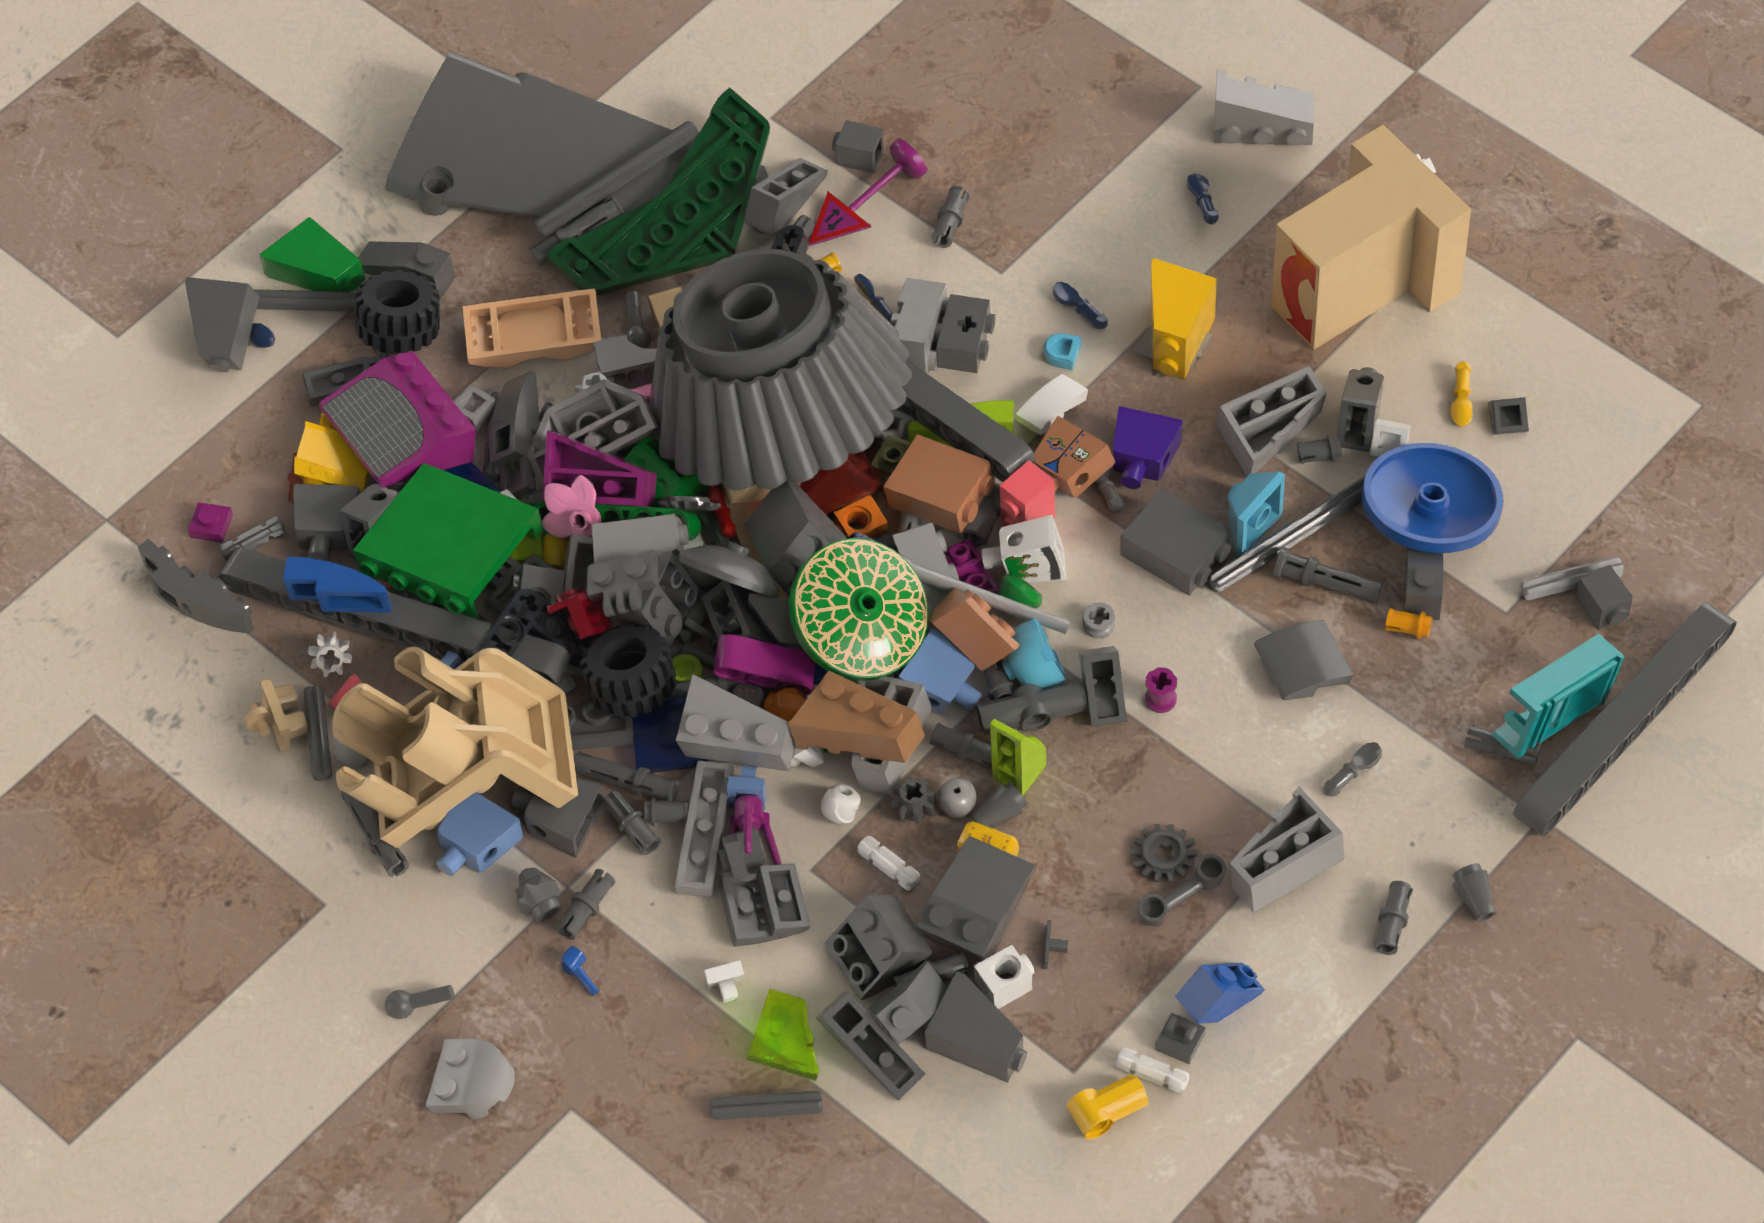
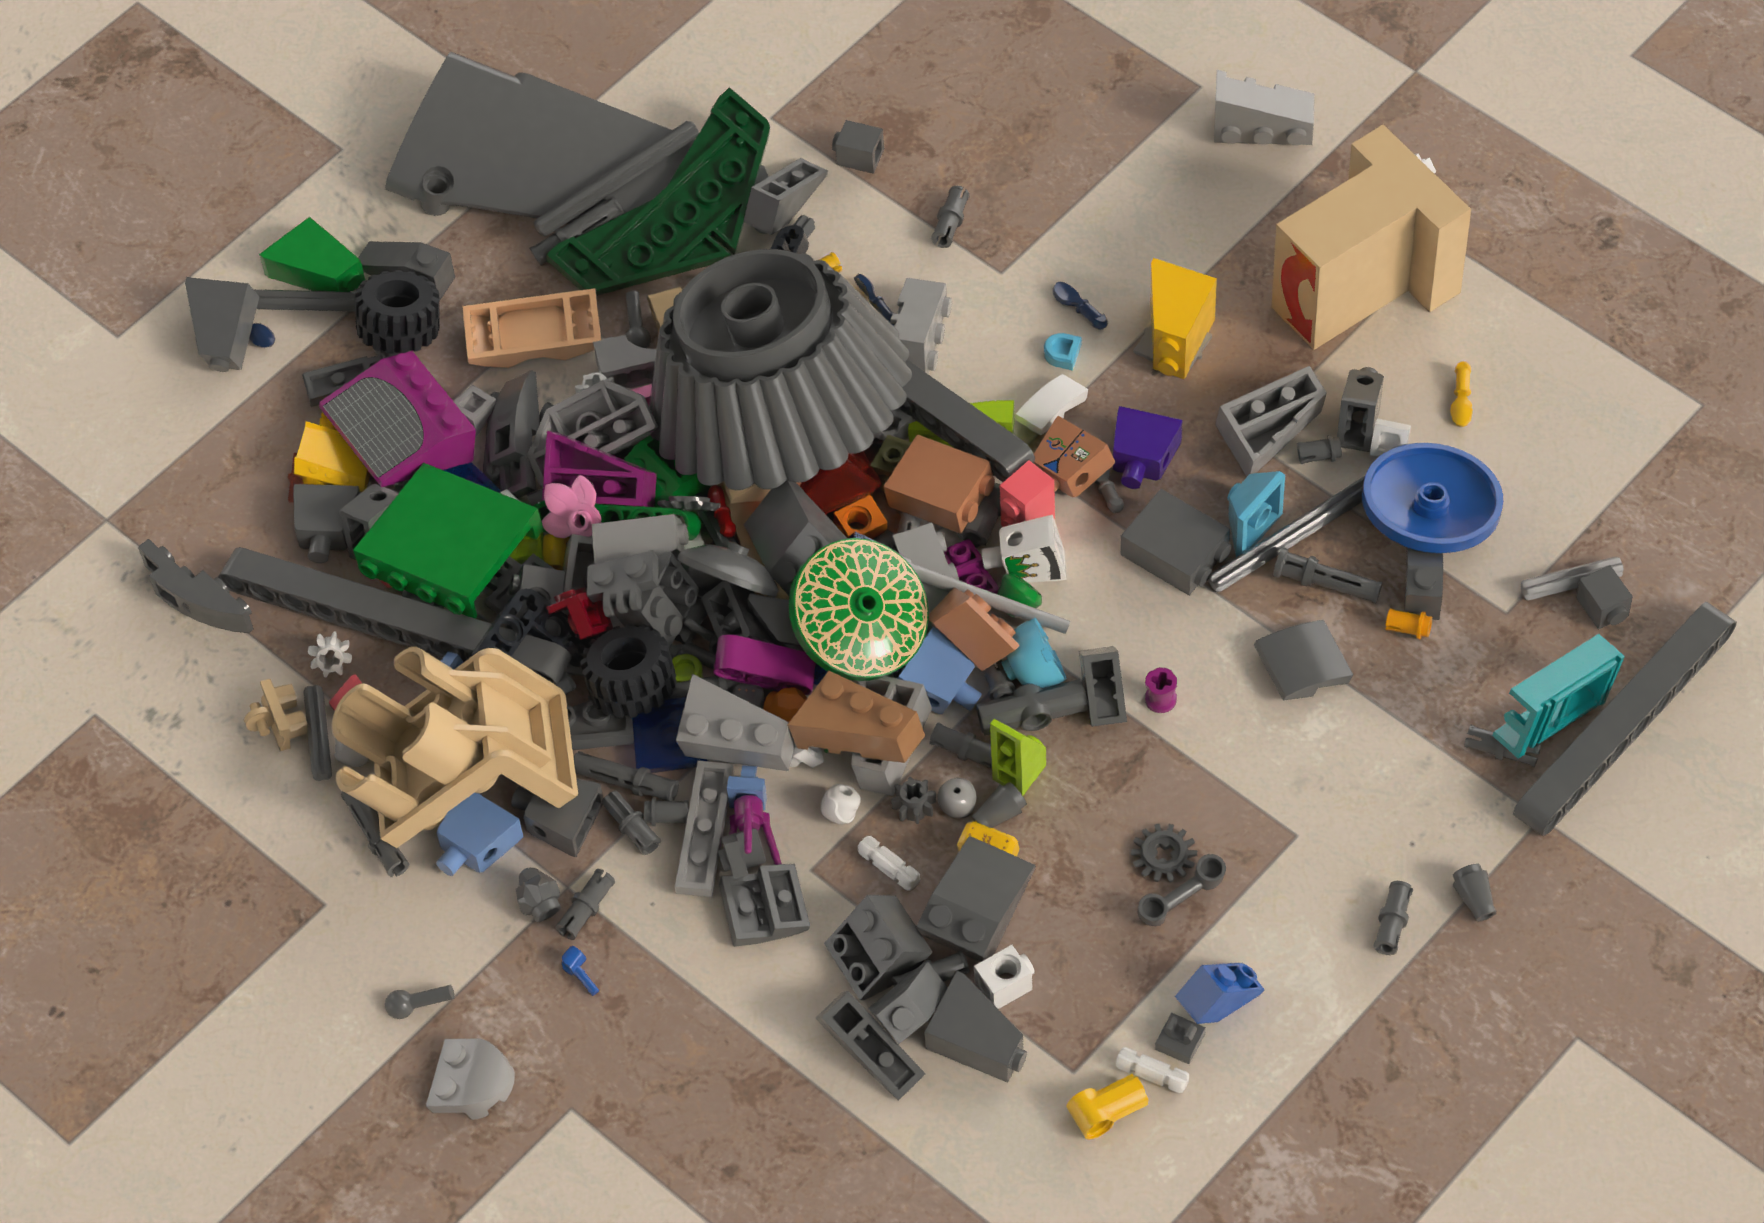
magenta plate [188,502,233,543] -> none
dark grey axle [219,515,285,561] -> none
blue slope [283,556,392,613] -> none
white tile [704,960,744,1003] -> none
dark grey axle [710,1091,823,1120] -> none
clear neon green wing [747,988,819,1081] -> none
magenta piece [809,138,928,246] -> none
dark grey brick [937,294,996,373] -> none
dark grey piece [1043,920,1068,969] -> none
light grey bush [1083,602,1115,639] -> none
dark blue piece [1187,173,1219,225] -> none
light grey wedge [1230,786,1345,913] -> none
dark grey piece [1323,742,1382,797] -> none
dark grey slope [1488,397,1529,435] -> none

